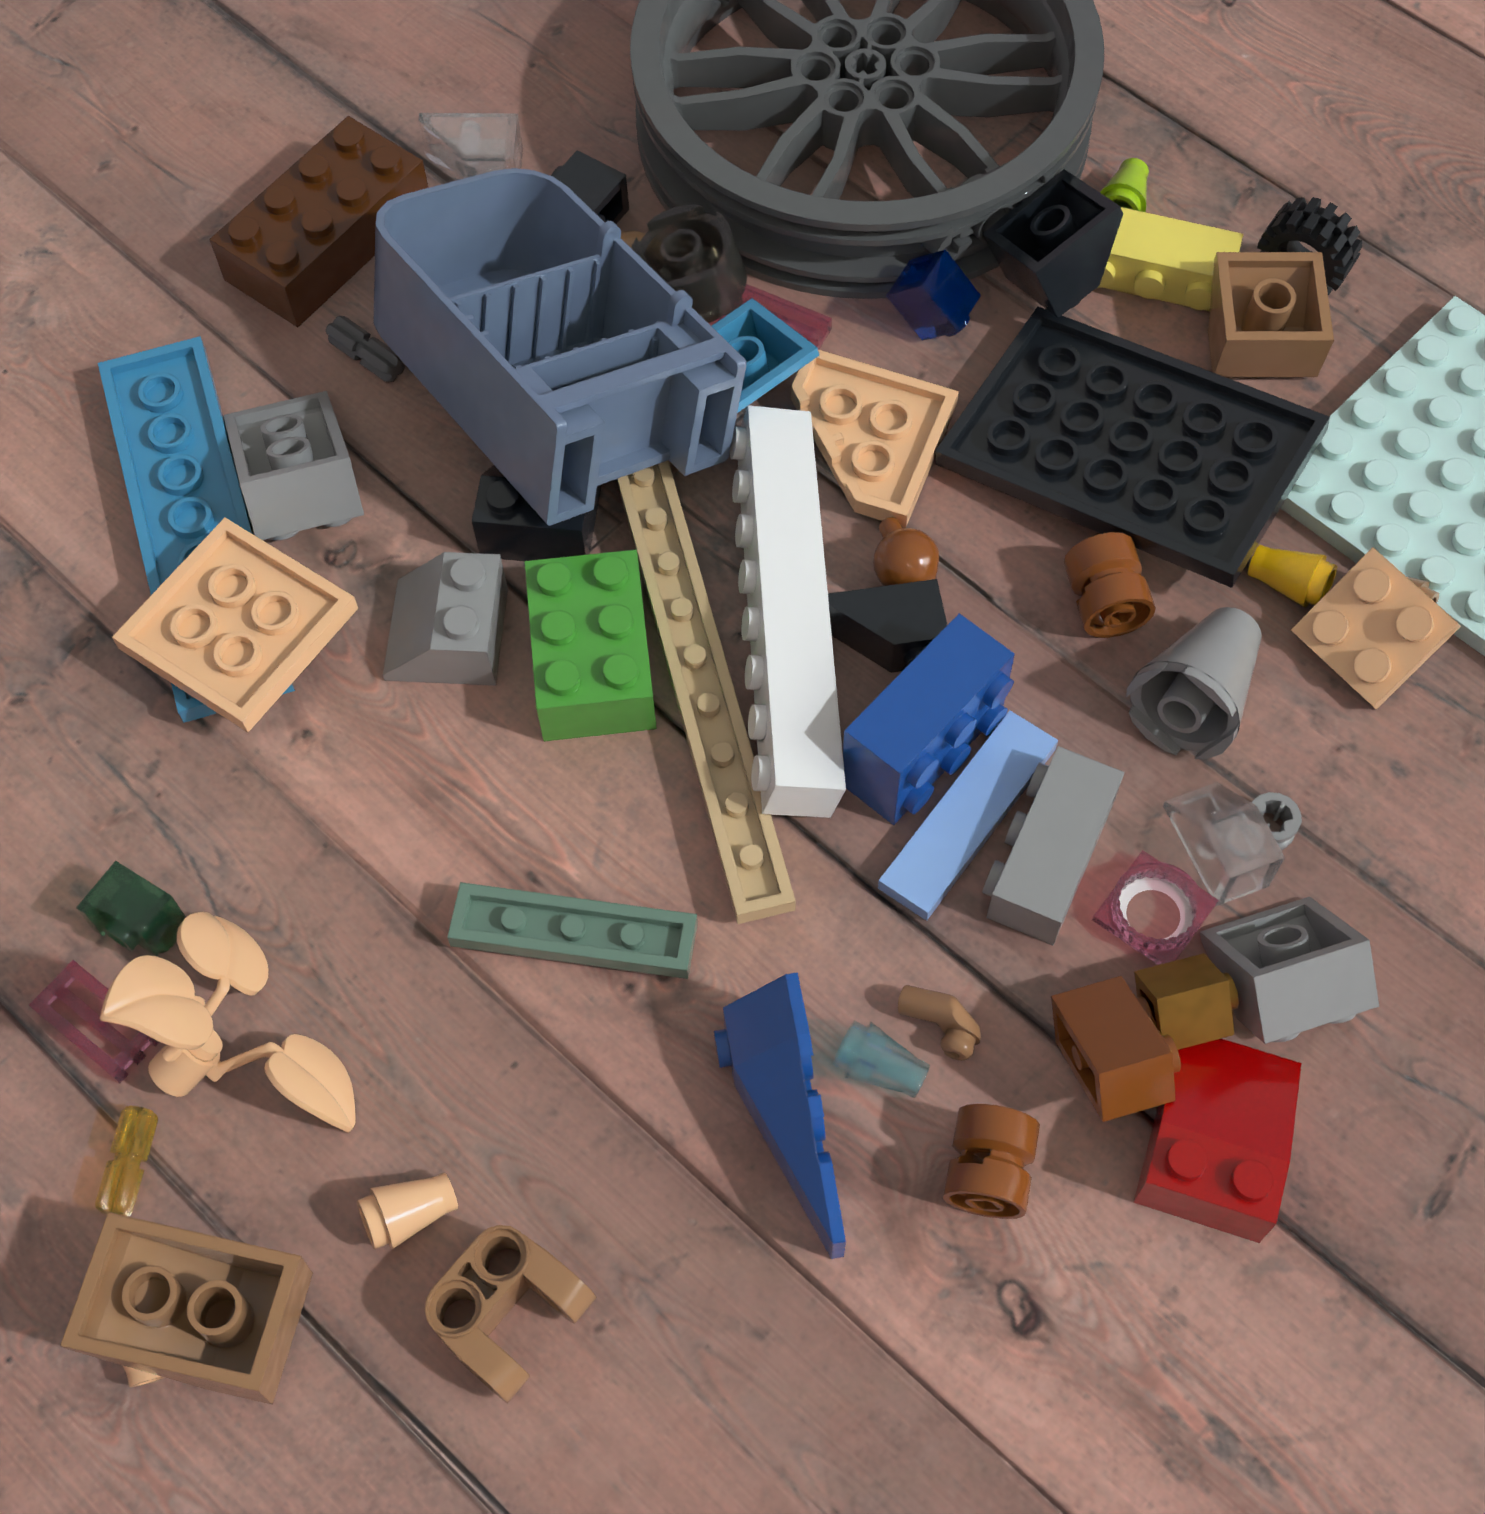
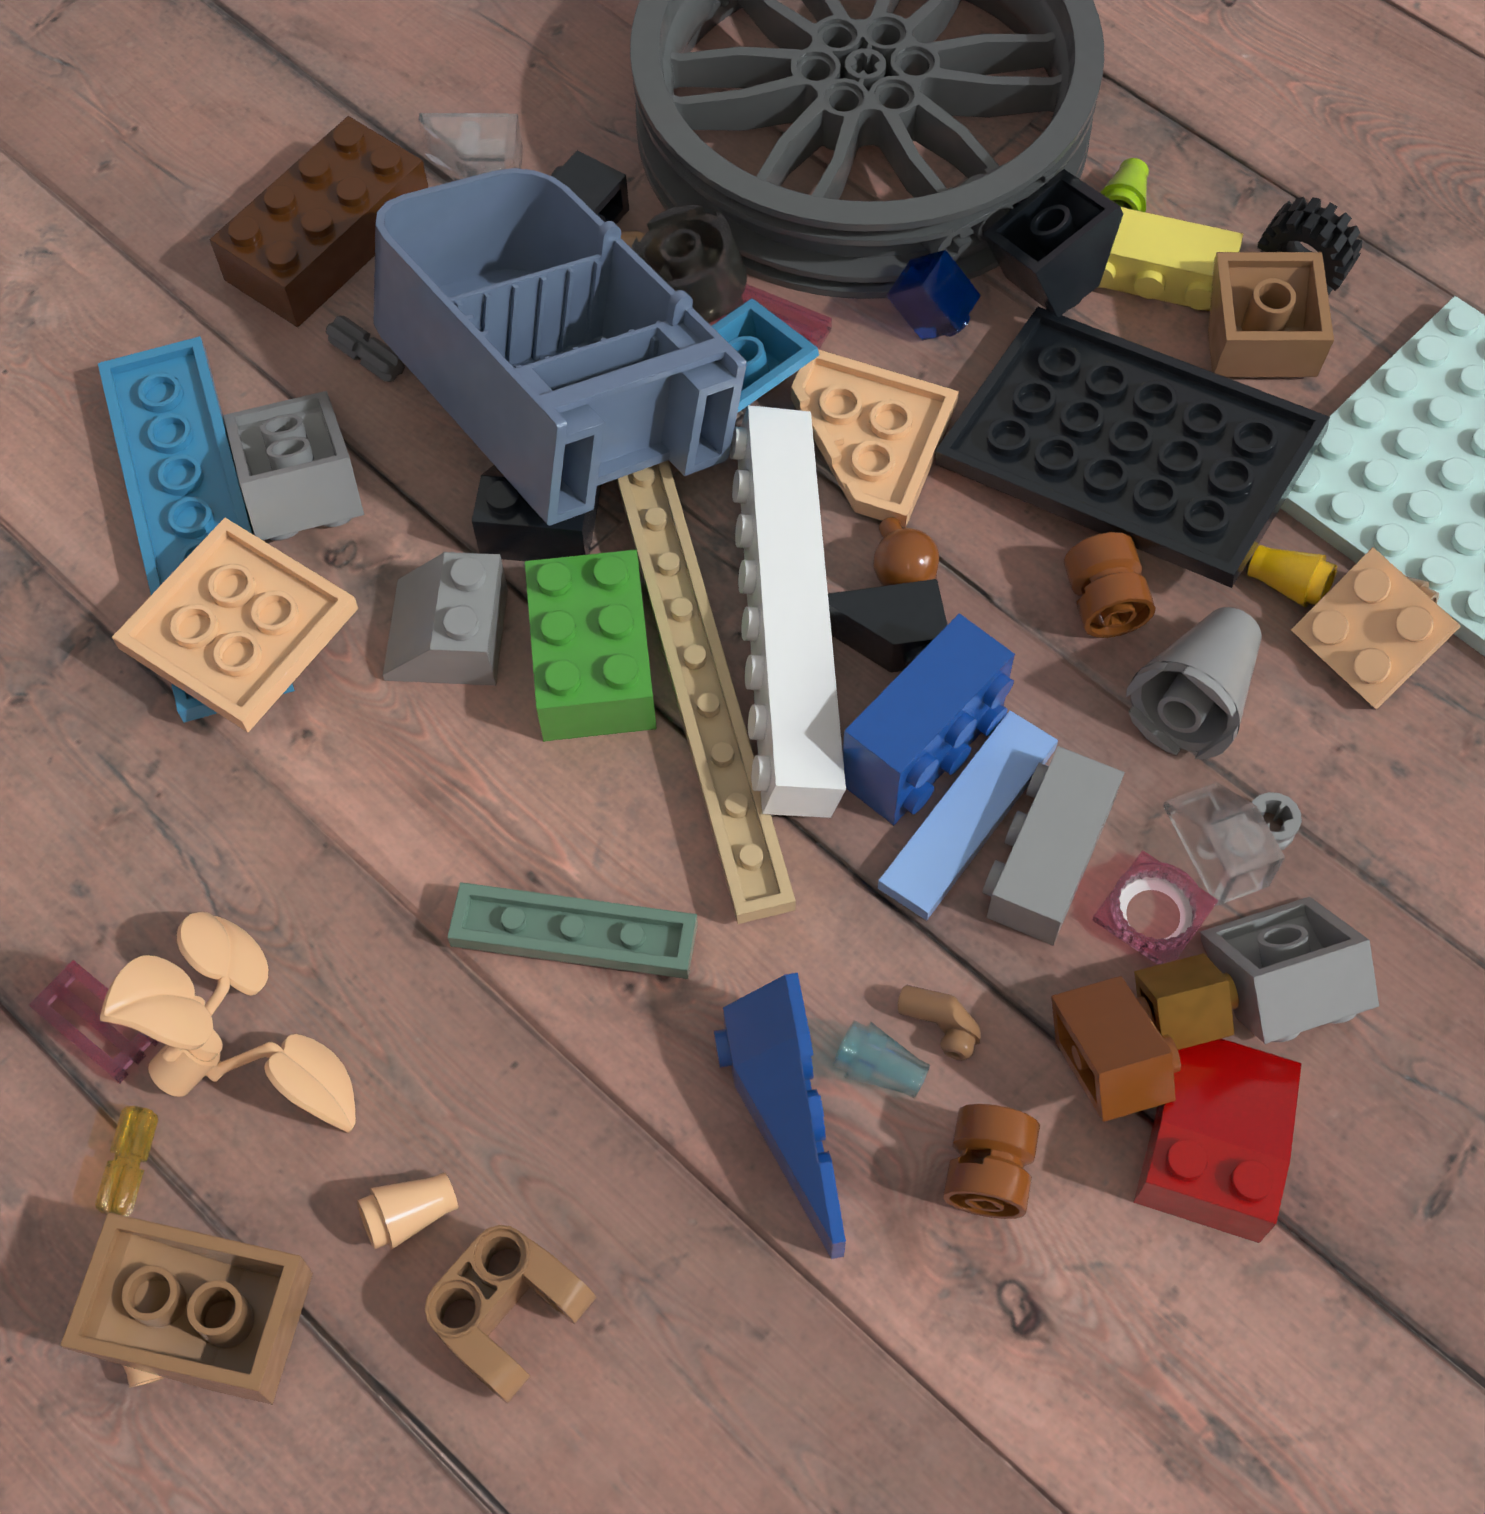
clear green brick [76,861,186,956] -> none

